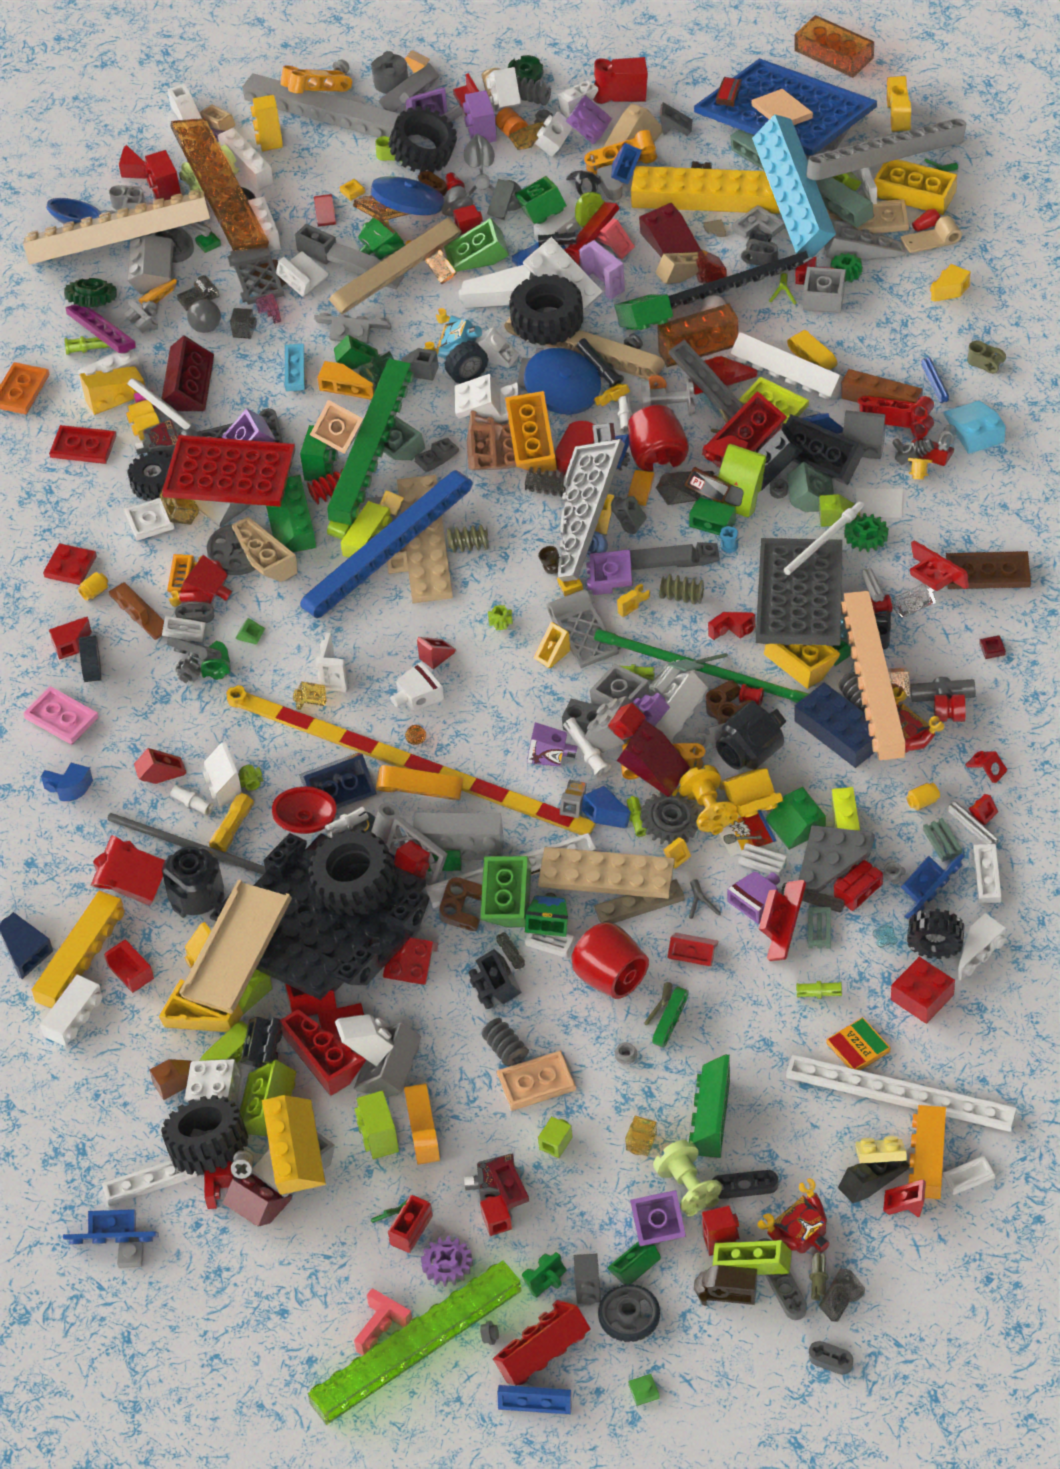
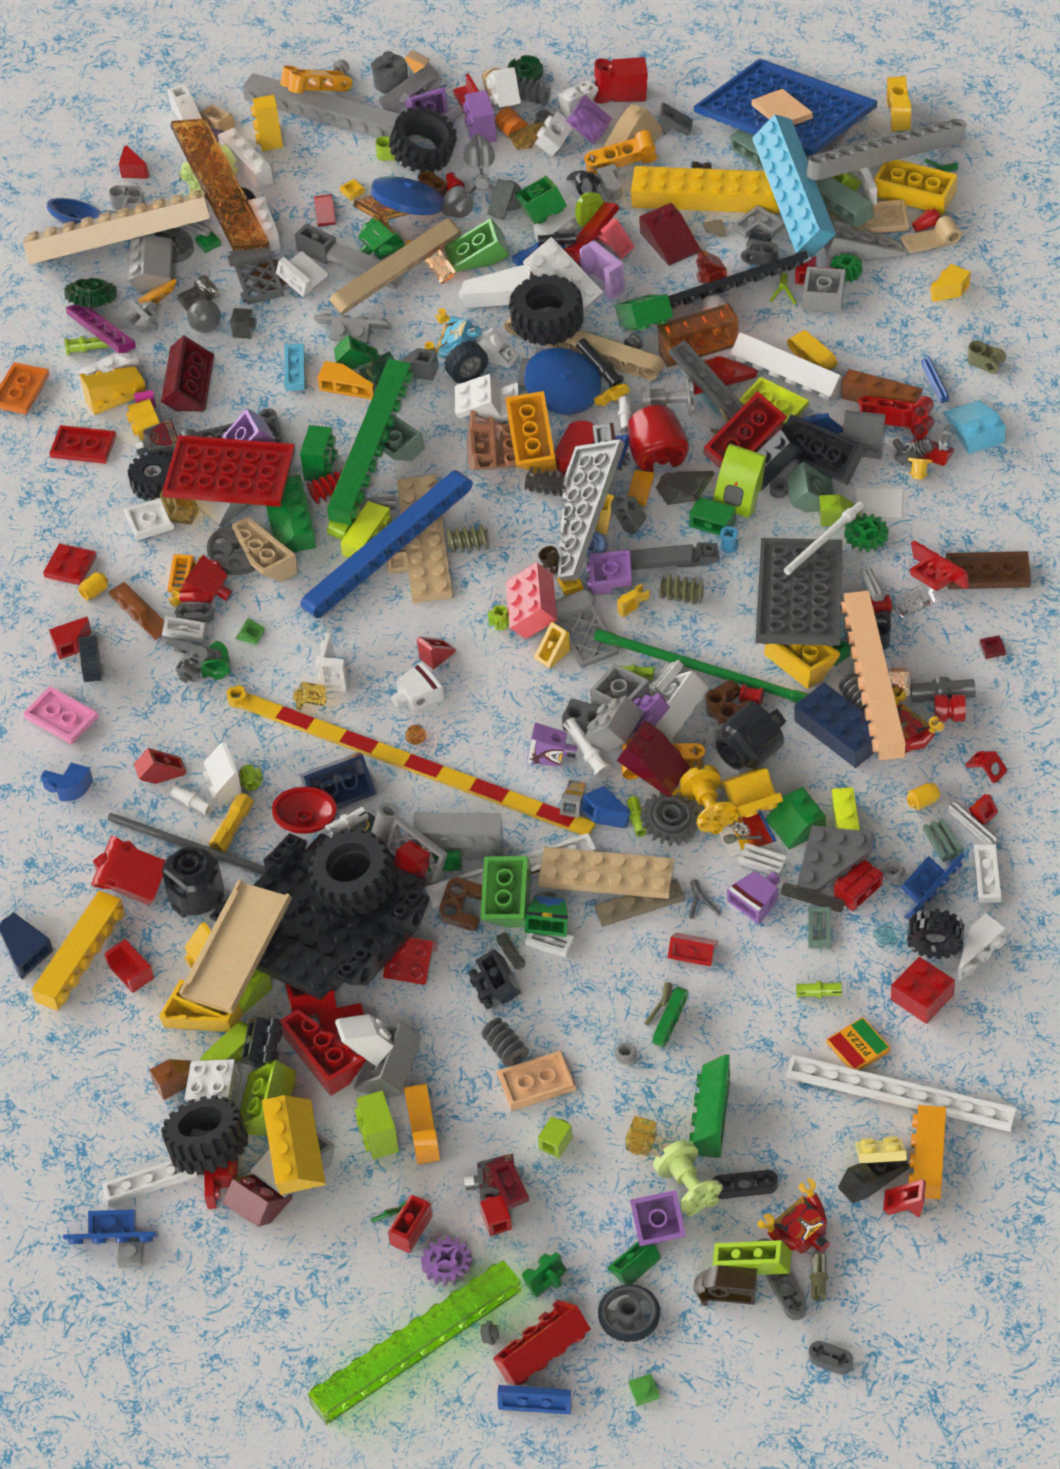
white brick [40,975,102,1046] -> none
white tile [127,378,196,430] -> none
red brick [144,150,181,201] -> none
light grey bush [231,1150,254,1179] -> none
clear pink bracket [255,293,281,324] -> none
light nougat slope [310,400,363,454] -> none
coral bracket [354,1288,413,1356] -> none
light orange beam [376,765,463,800] -> none
yellow tile [379,490,404,516] -> none
dark grey slope [414,438,459,472] -> none
red brick [453,205,483,236] -> none
red piece [571,922,649,999] -> none
dark grey brick [574,1253,601,1305] -> none
red brick [608,703,646,740] -> none
blue slope [611,143,642,185] -> none
orange tile [648,374,667,390] -> none
tan slope [655,252,715,284] -> none
yellow plate [663,837,691,869] -> none
sand green piece [668,653,728,672] -> none
slope [685,467,732,503] -> none
red slope [702,435,749,463] -> none
red brick [702,1206,740,1256] -> none
red slope [708,612,755,640] -> none
slope [716,77,742,107] -> none
red bracket [759,880,806,961] -> none
clear orange brick [794,15,874,78] -> none
clear smoke plate [818,1268,865,1322] -> none
white tile [942,1156,995,1195] -> none
none -> coral brick [506,562,557,639]

